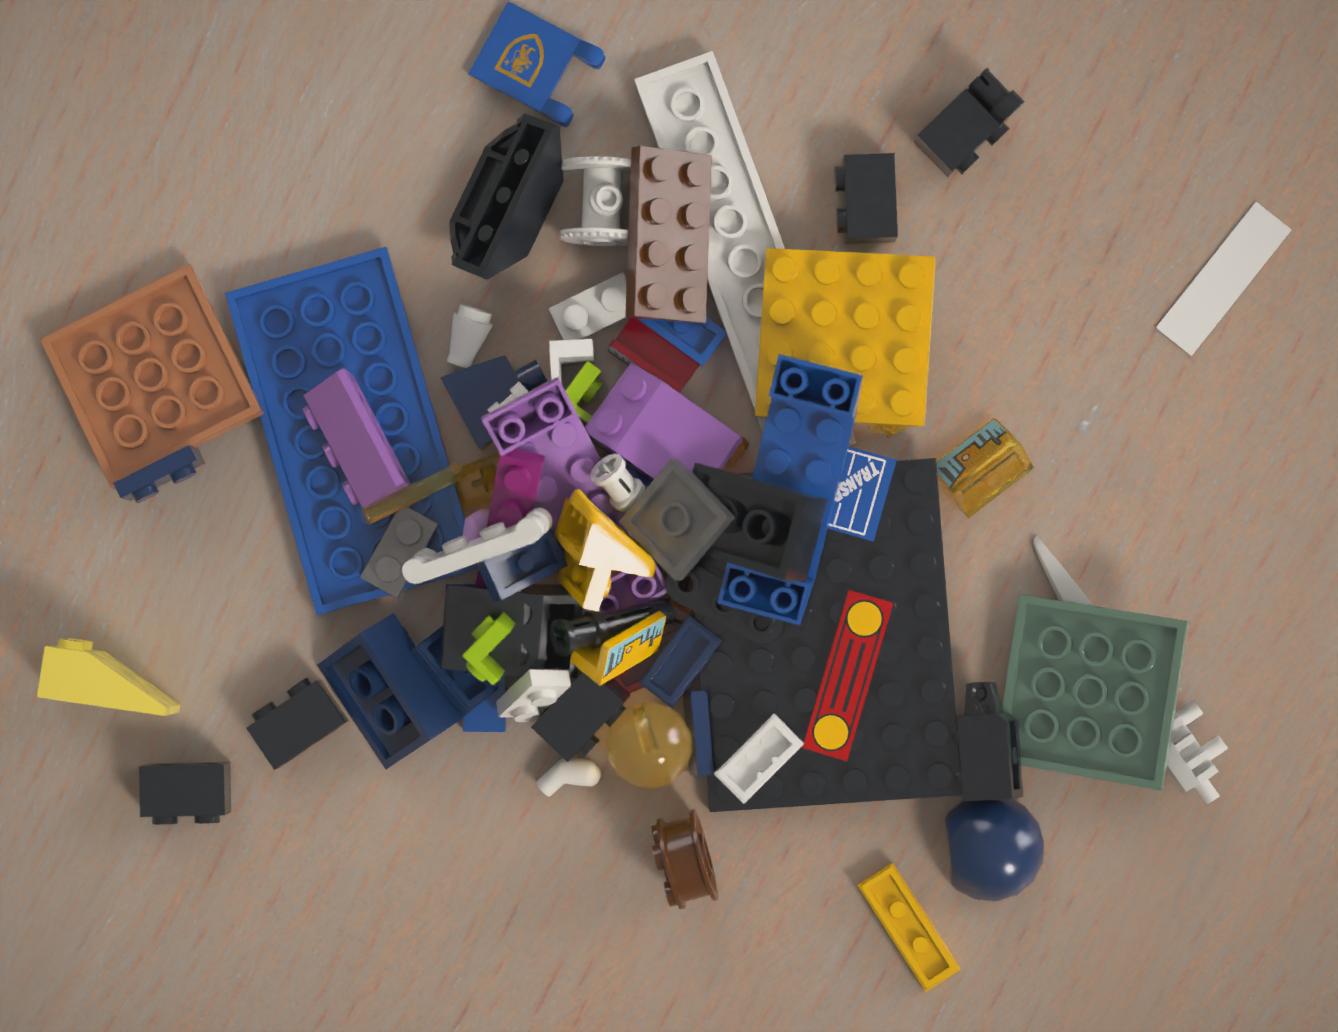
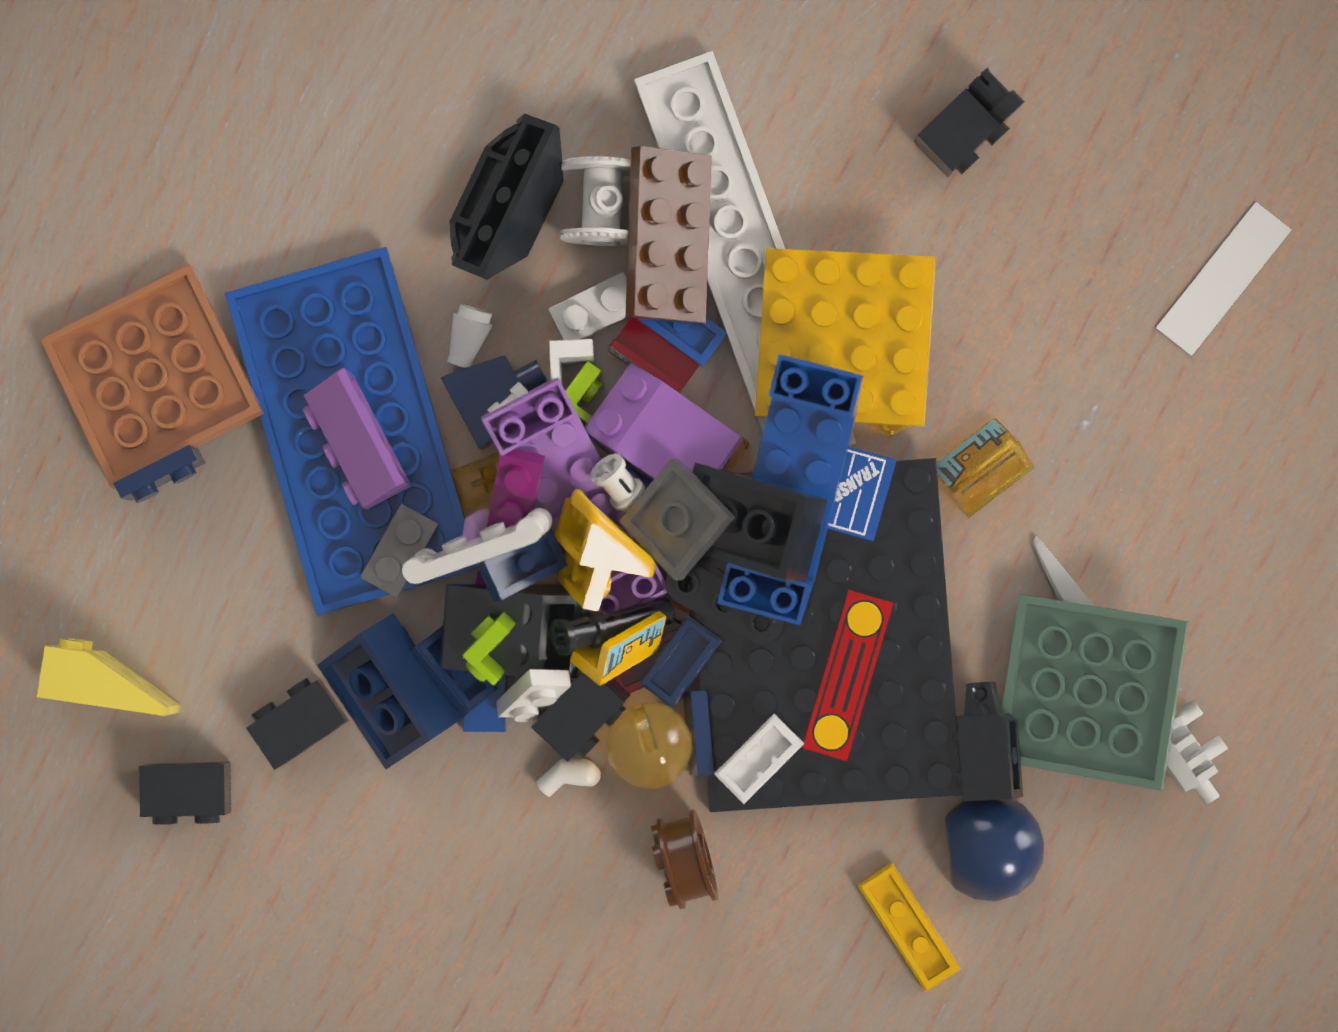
clear yellow piece [361,462,466,525] -> none
blue flag [468,1,606,127] -> none
black brick [834,153,898,244] -> none

